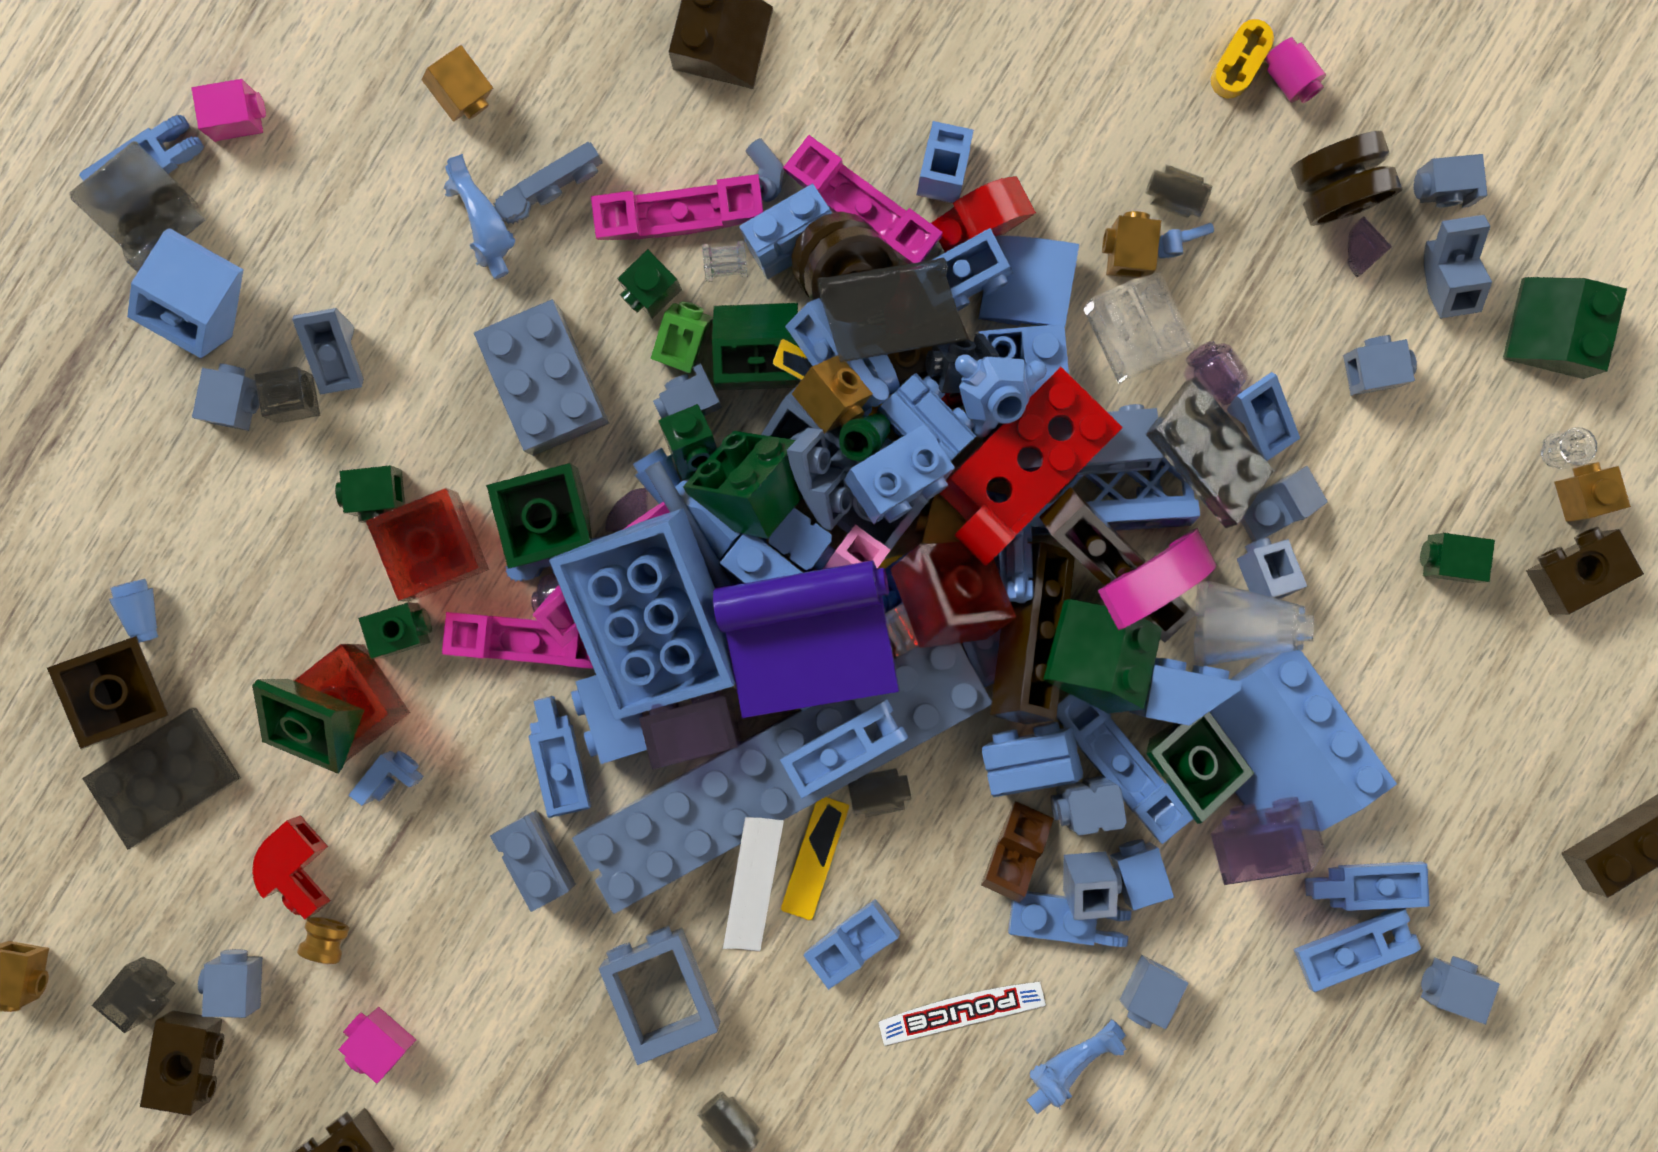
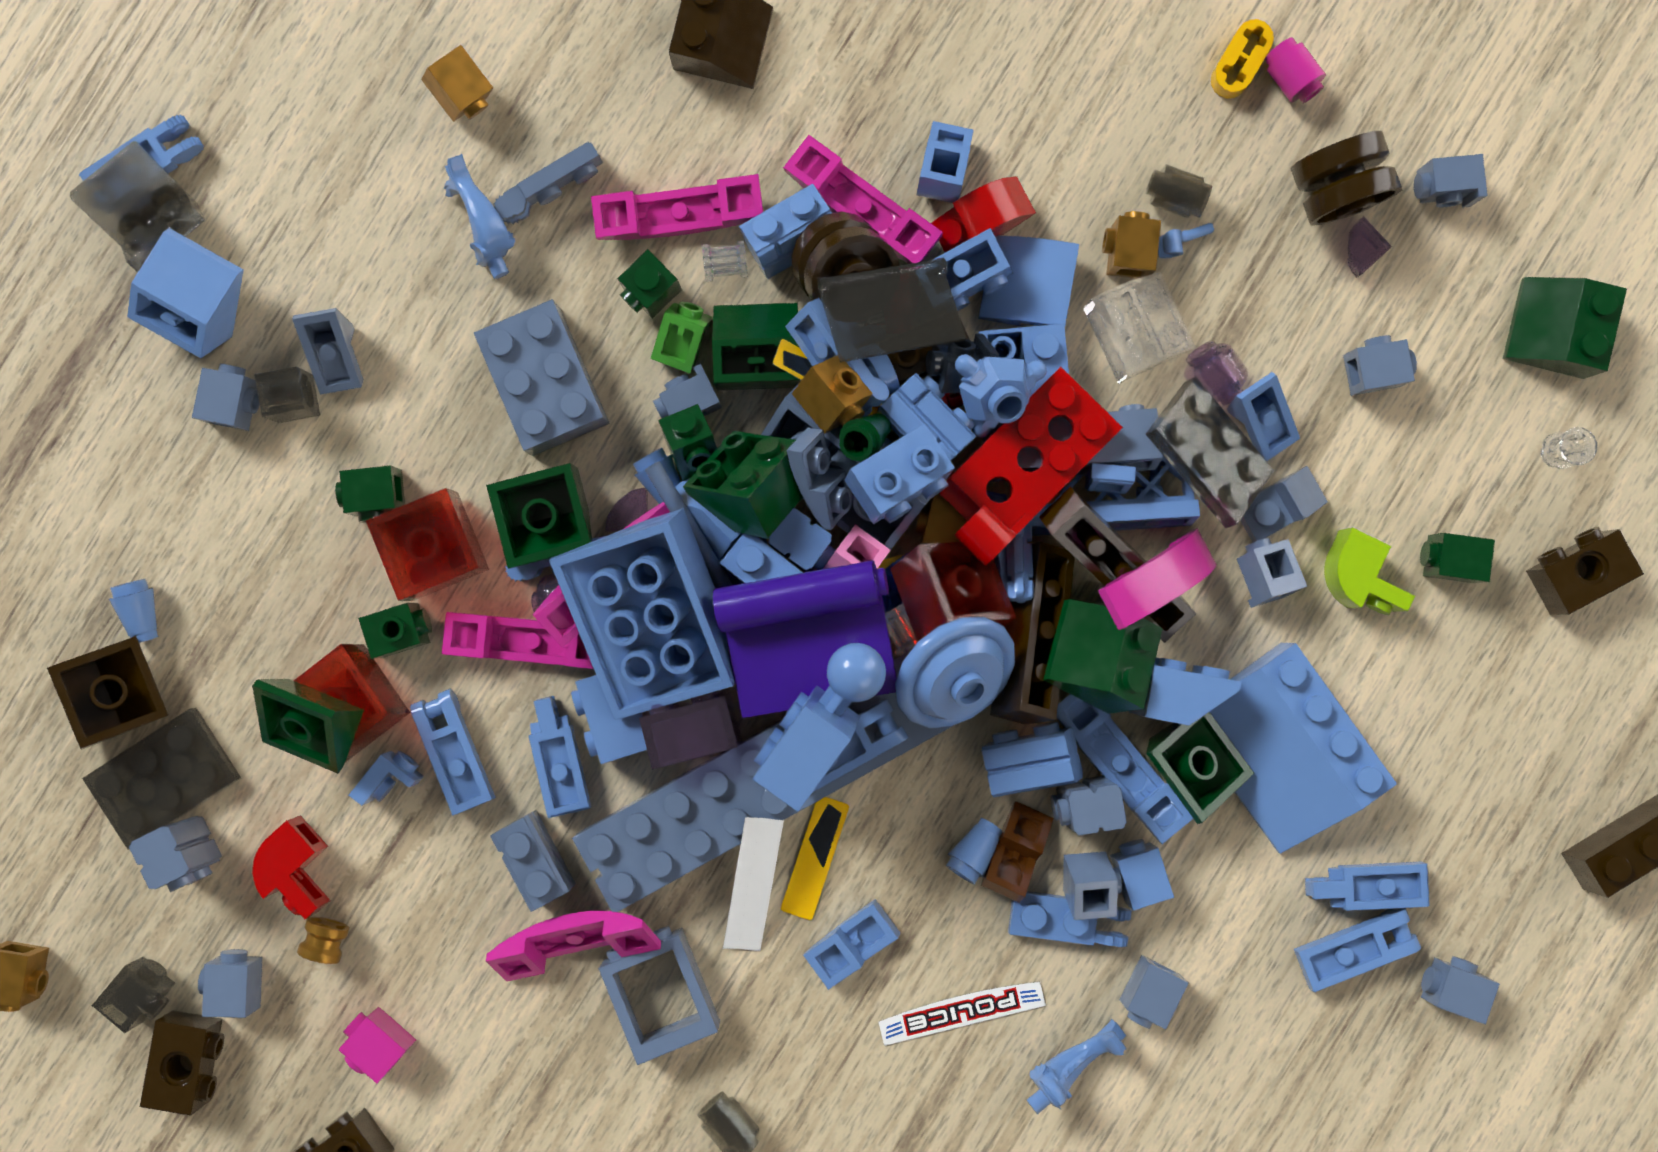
dark pink brick [191,79,266,142] -> none
sand blue arm [746,138,785,202] -> none
clear smoke brick [848,768,912,818] -> none
clear cone [1194,581,1314,666] -> none
clear purple brick [1211,797,1325,885] -> none
sand blue brick [1424,215,1492,319] -> none
pearl gold brick [1554,462,1631,522] -> none
none -> sand blue brick [129,816,222,892]
none -> medium blue plate [410,688,496,816]
none -> dark pink slope [486,911,661,982]
none -> medium blue brick [753,643,886,812]
none -> medium blue piece [895,617,1015,728]
none -> medium blue cone [946,818,1003,885]
none -> medium blue tile [1085,463,1136,494]
none -> lime brick [1324,527,1415,615]

